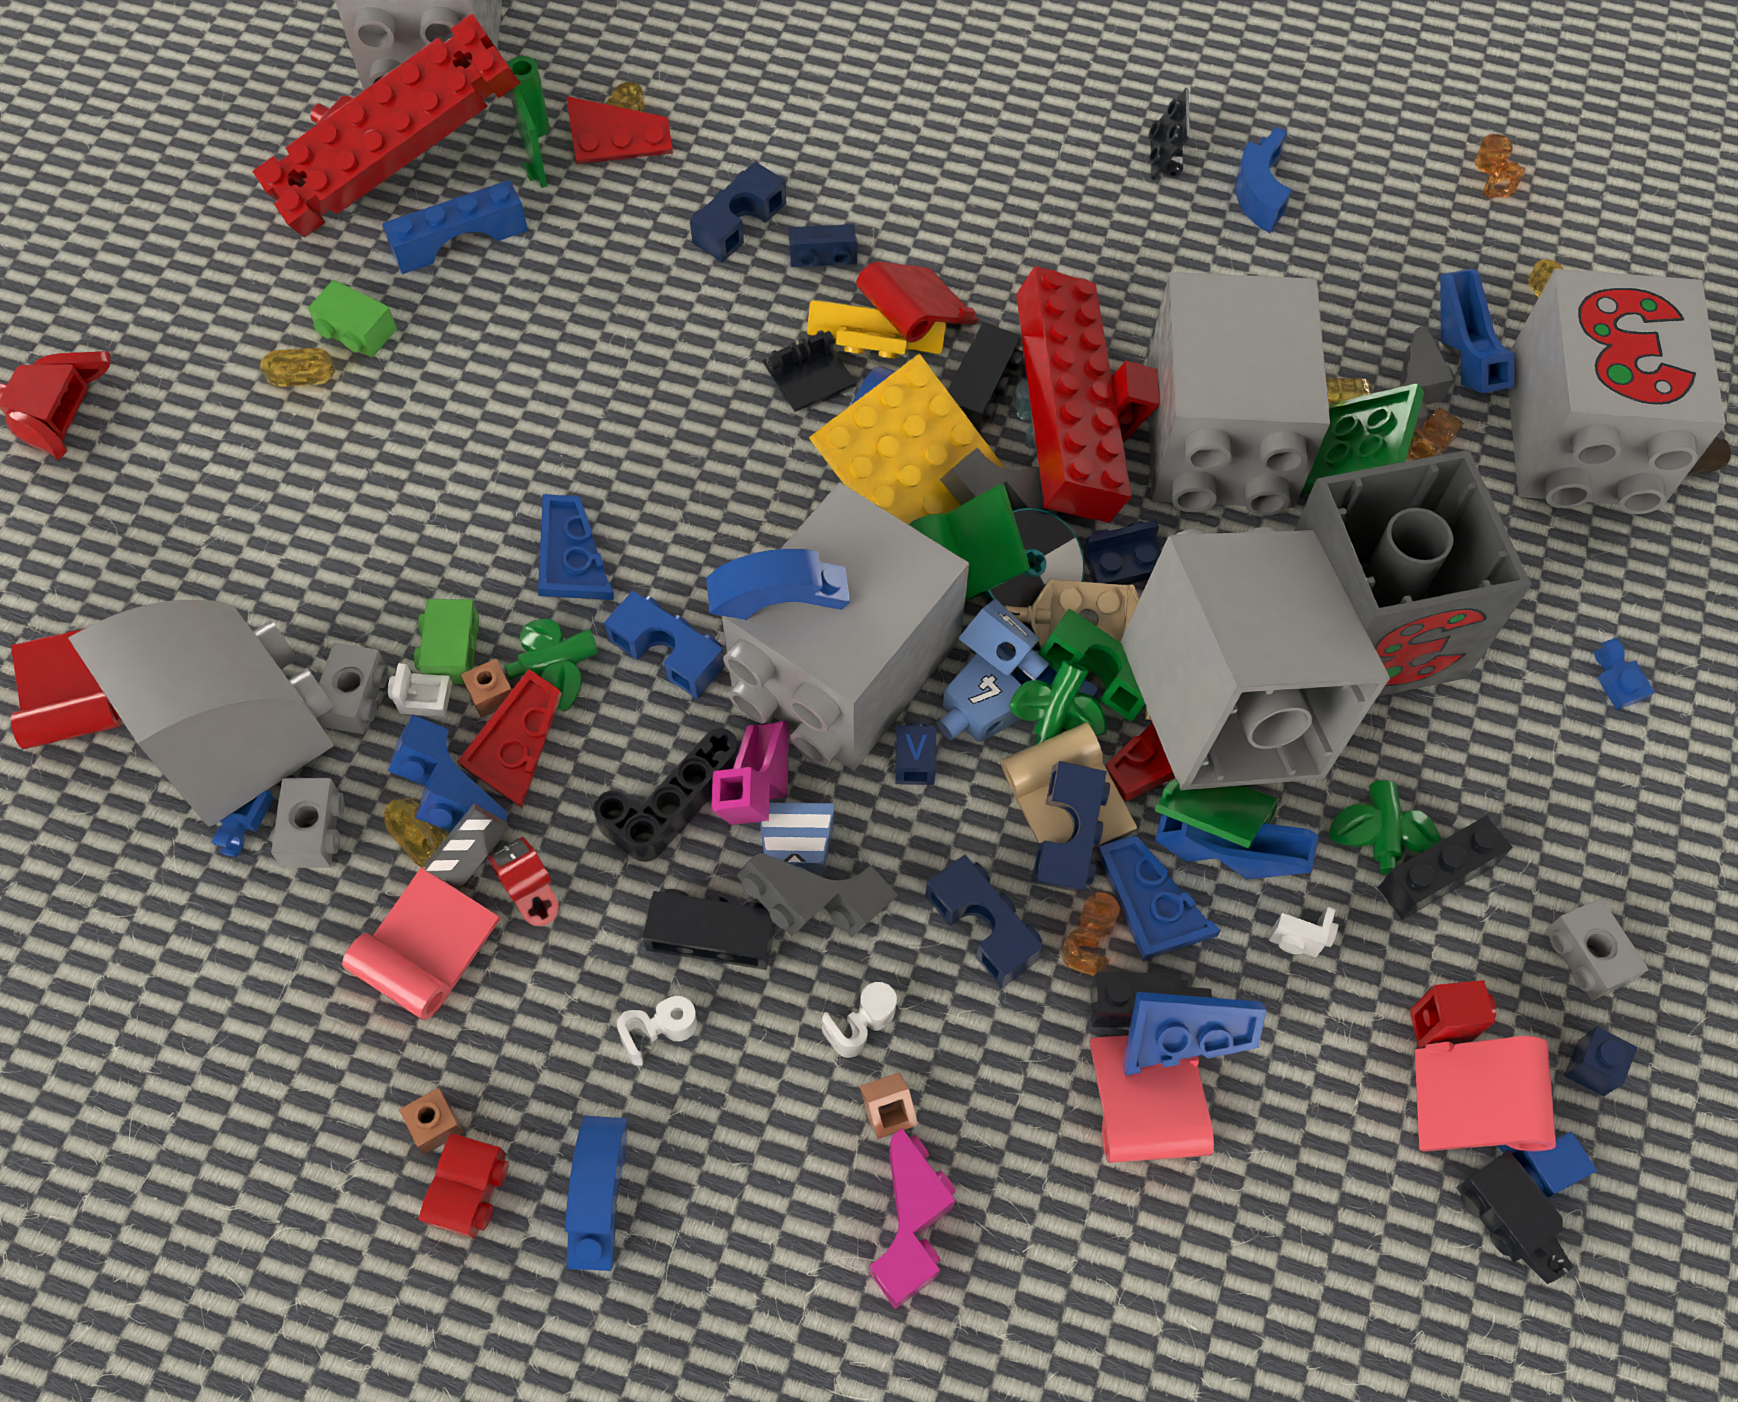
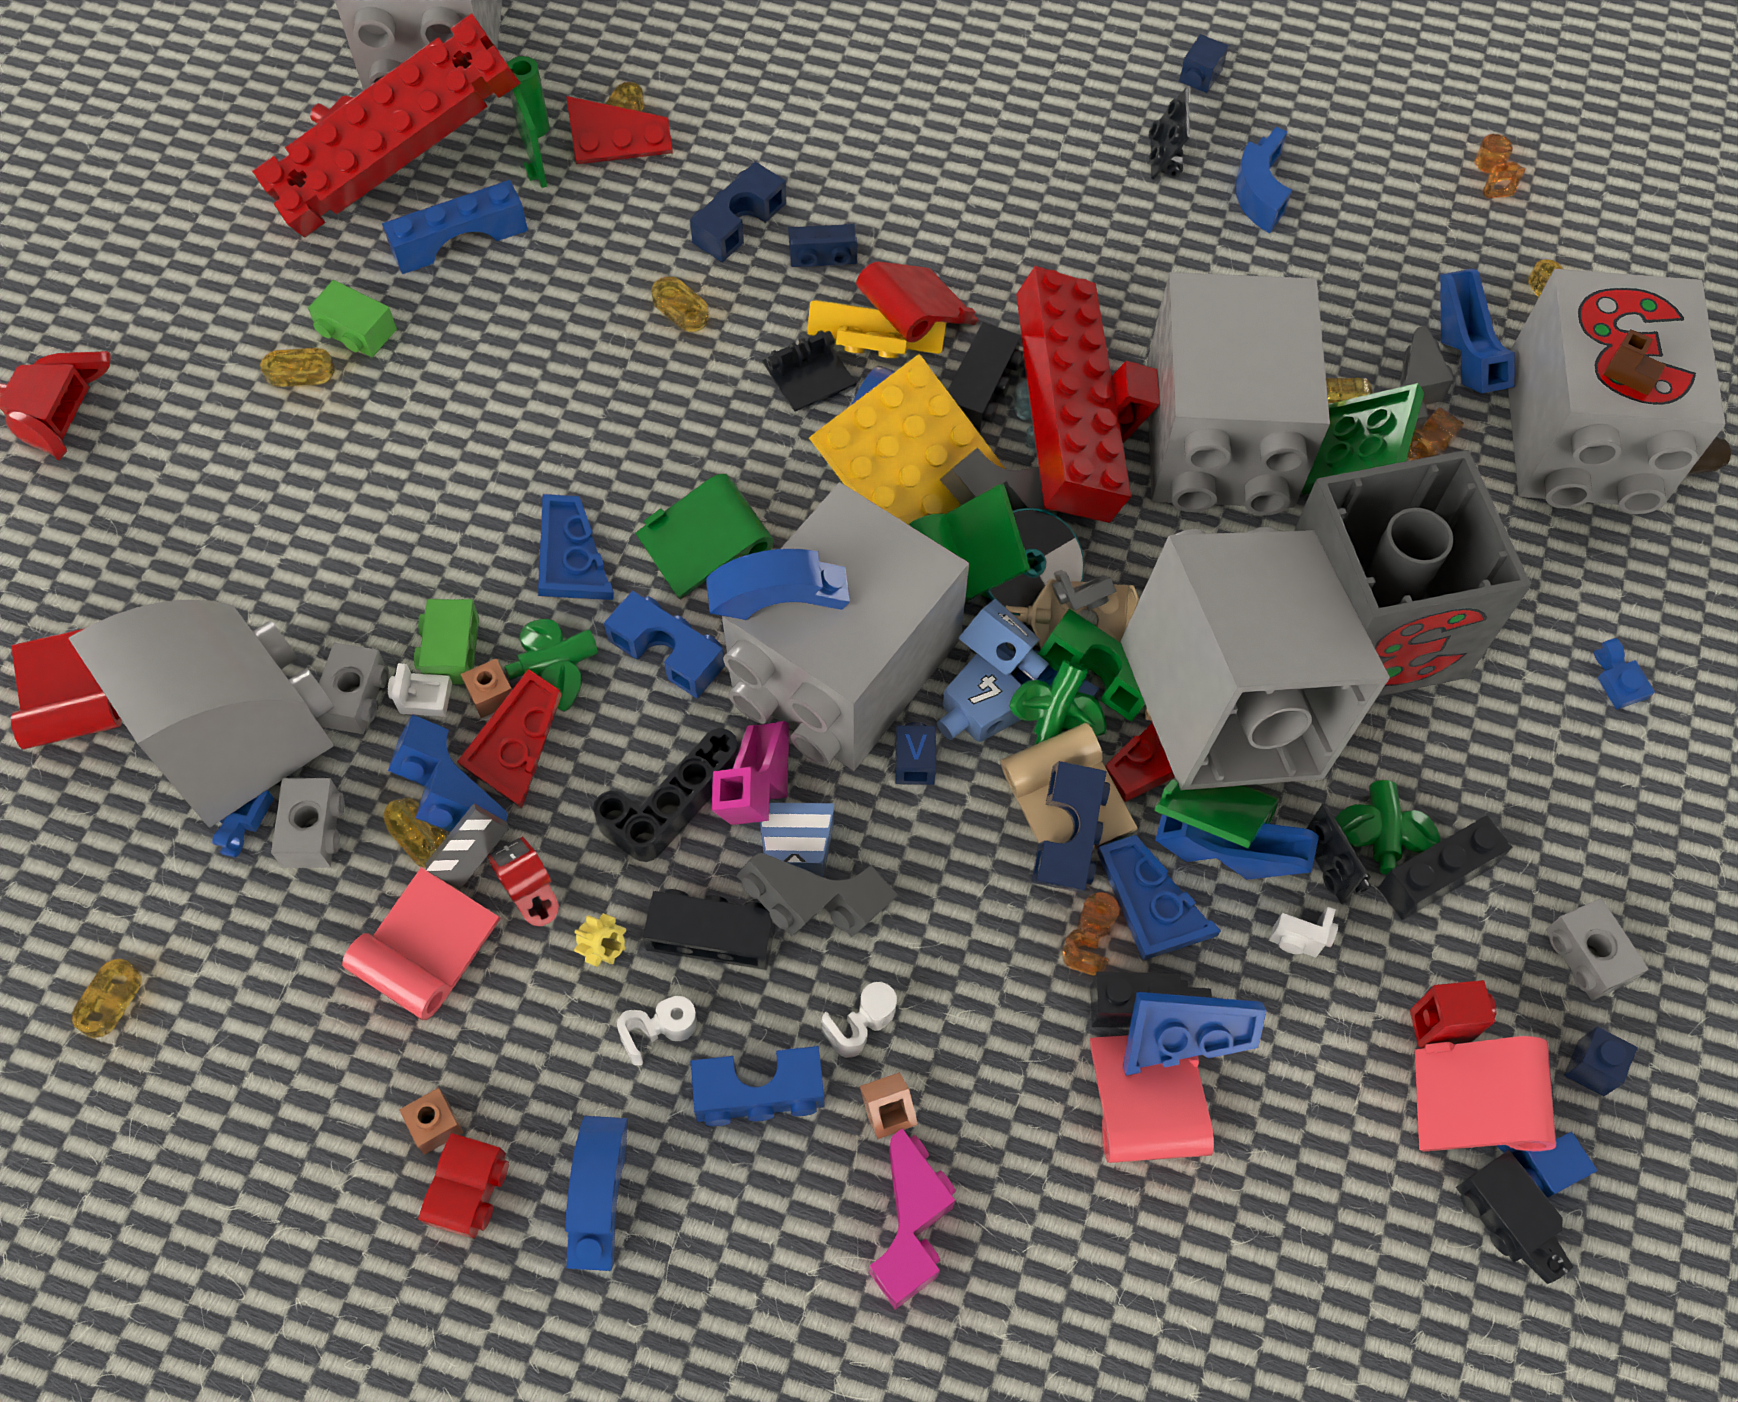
dark blue arch [925,854,1043,989] -> none
dark blue bracket [1083,520,1162,585] -> none
none -> clear yellow beam [72,959,141,1038]
none -> light yellow gear [574,913,626,967]
none -> green door [635,474,774,600]
none -> clear yellow plate [651,277,709,332]
none -> blue arch [690,1046,825,1126]
none -> dark grey bracket [1052,570,1117,611]
none -> dark blue brick [1179,34,1229,93]
none -> black hinge [1306,803,1371,904]
none -> reddish brown piece [1603,329,1666,395]

